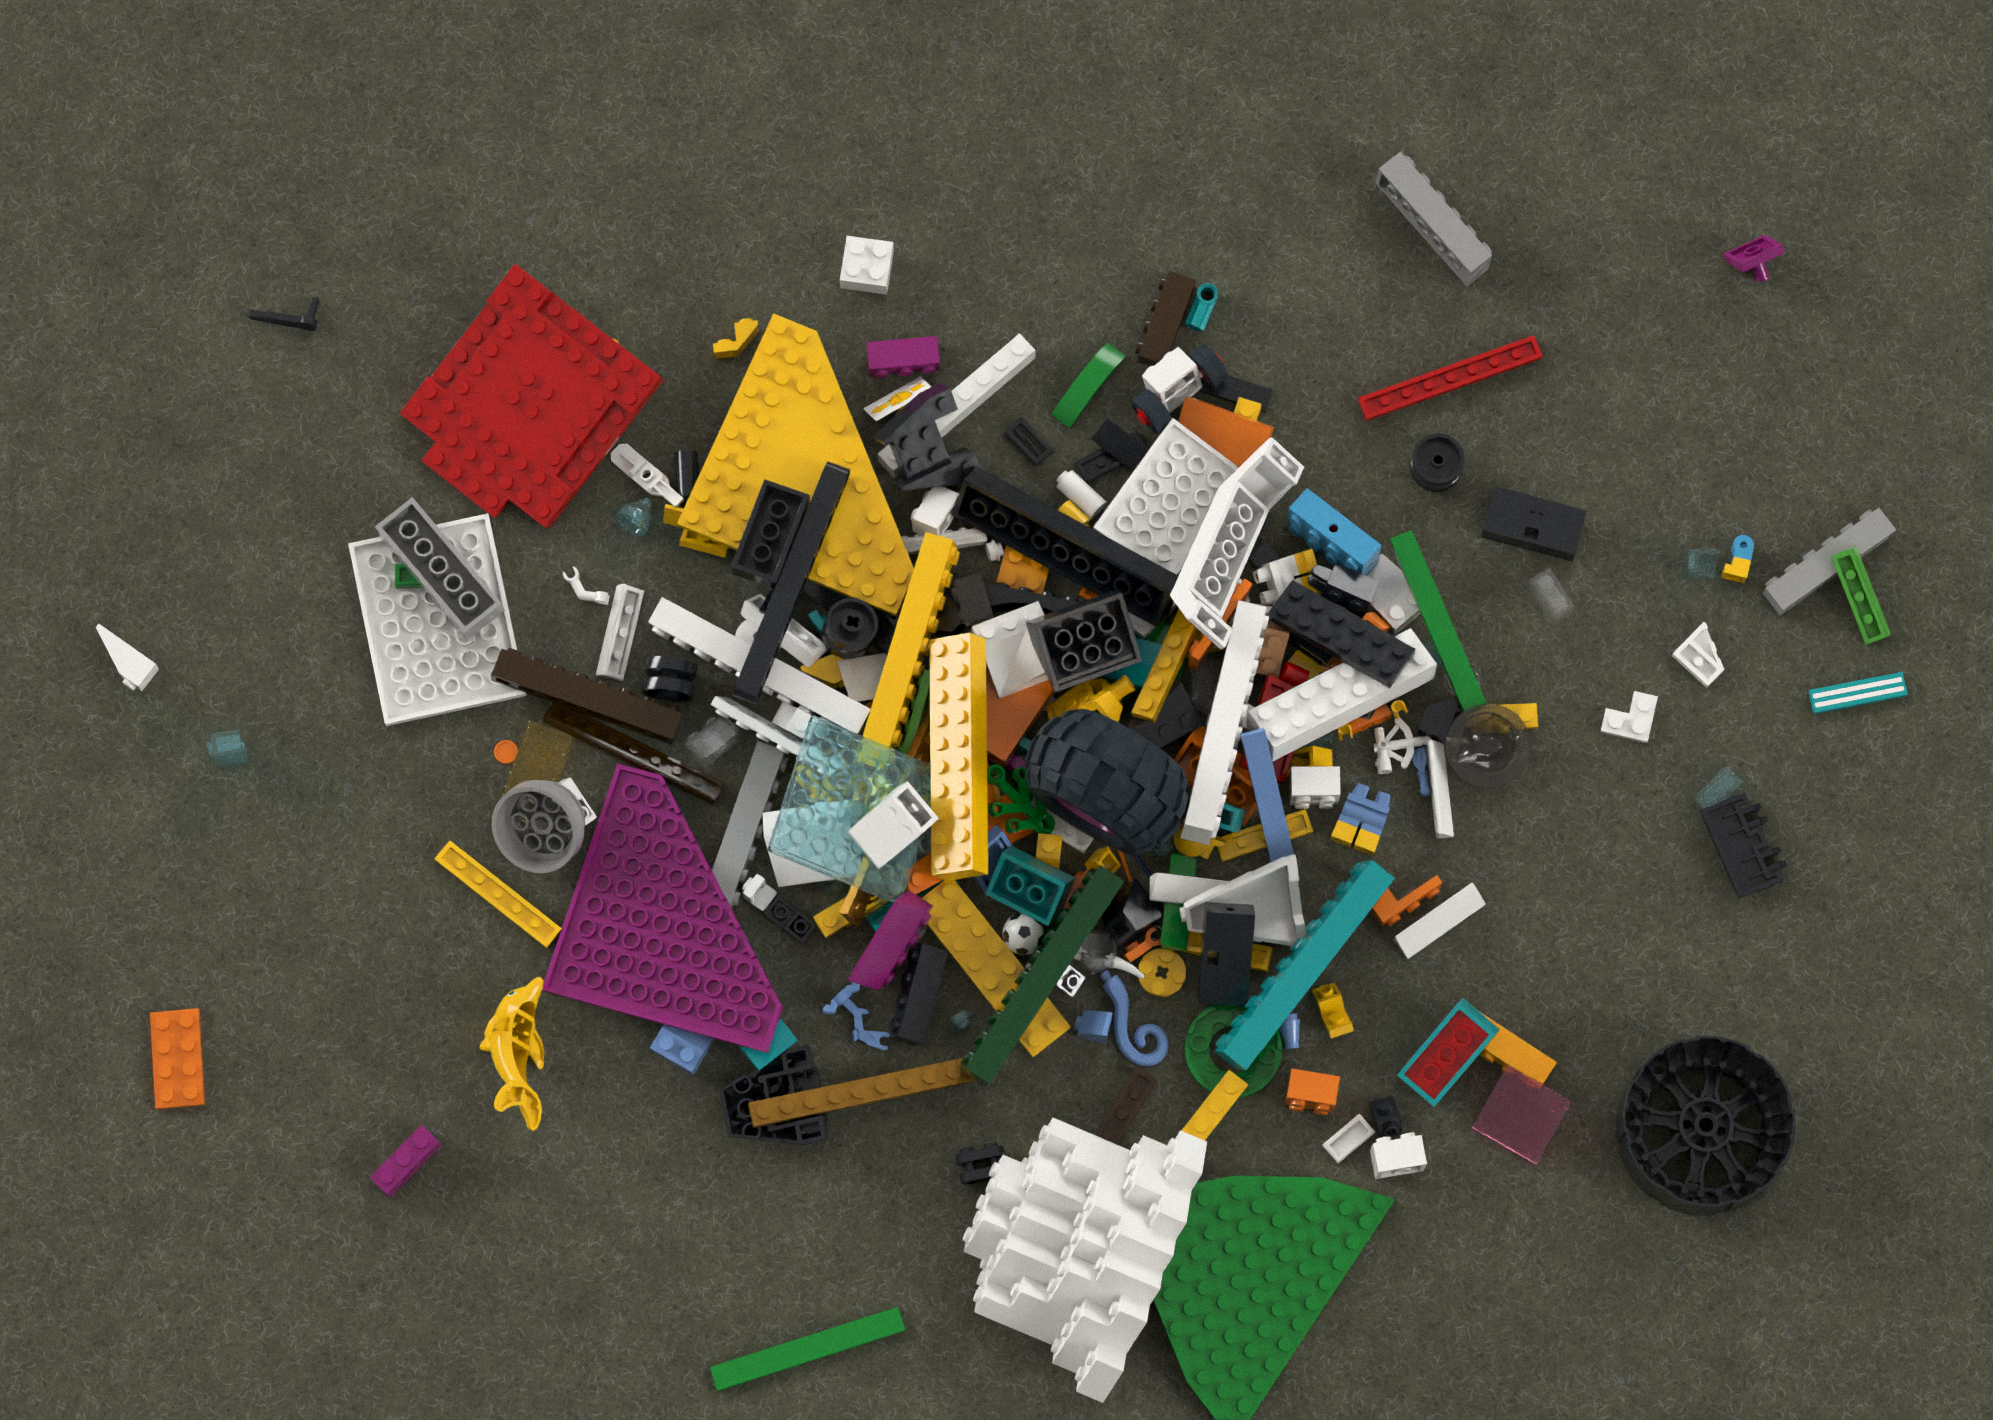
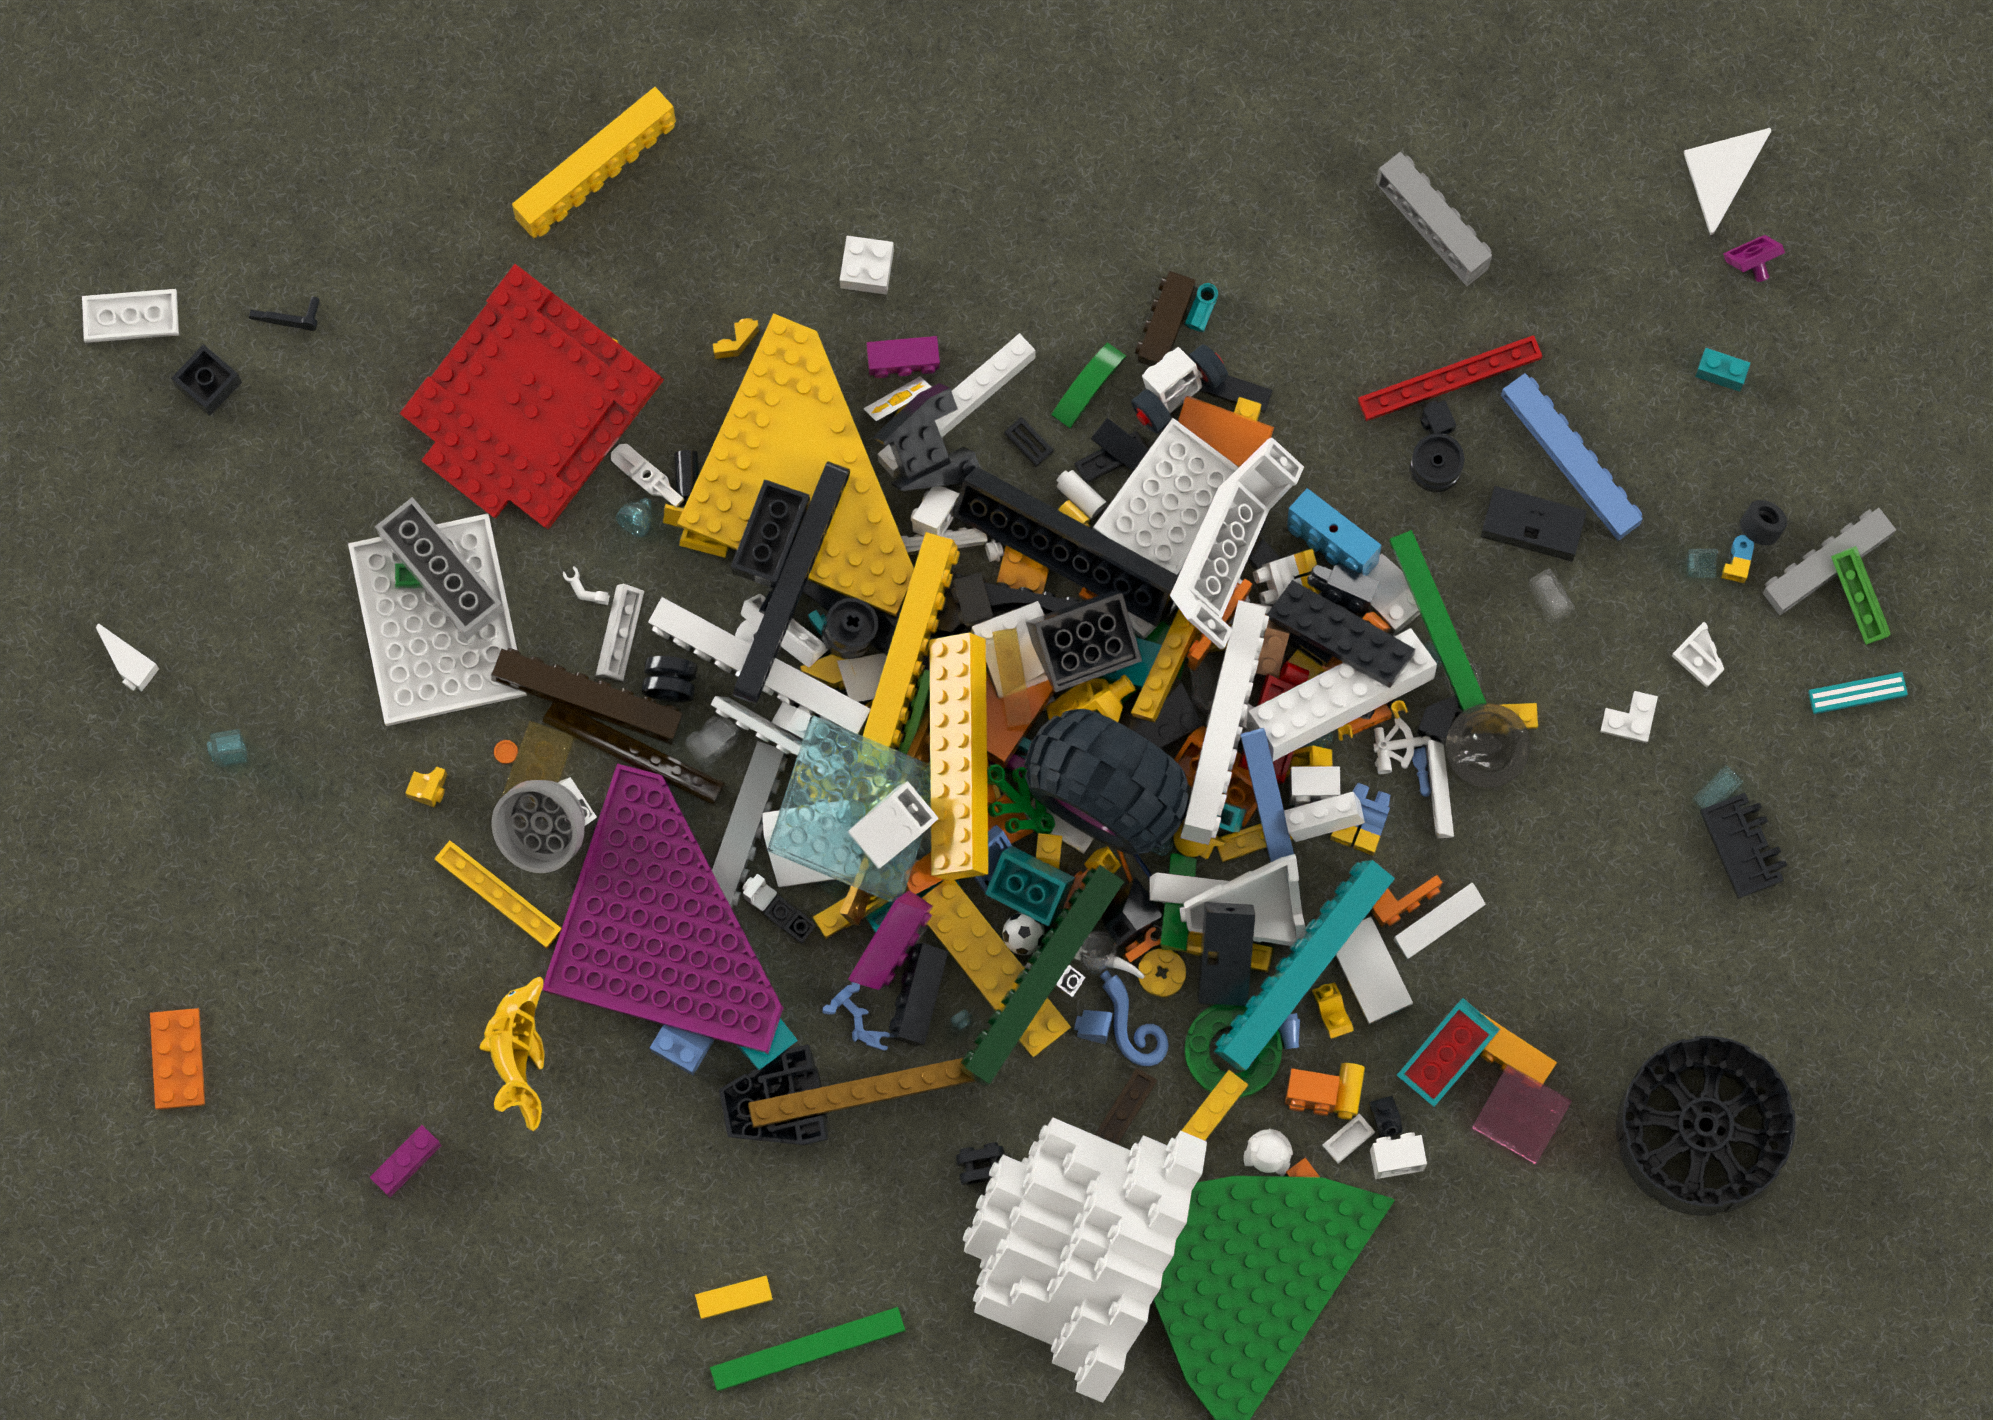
none -> white tile [82,289,179,343]
none -> black brick [171,344,242,416]
none -> yellow brick [405,767,448,807]
none -> yellow brick [512,87,676,239]
none -> yellow tile [695,1276,773,1319]
none -> clear yellow tile [992,627,1033,727]
none -> white helmet [1244,1128,1293,1177]
none -> white brick [1284,792,1365,842]
none -> orange plate [1286,1158,1320,1177]
none -> yellow brick [1333,1063,1365,1120]
none -> white tile [1335,917,1413,1024]
none -> black brick [1420,400,1457,435]
none -> medium blue brick [1501,373,1642,541]
none -> white tile [1684,128,1771,235]
none -> teal brick [1695,348,1750,392]
none -> black tyre [1740,500,1787,545]

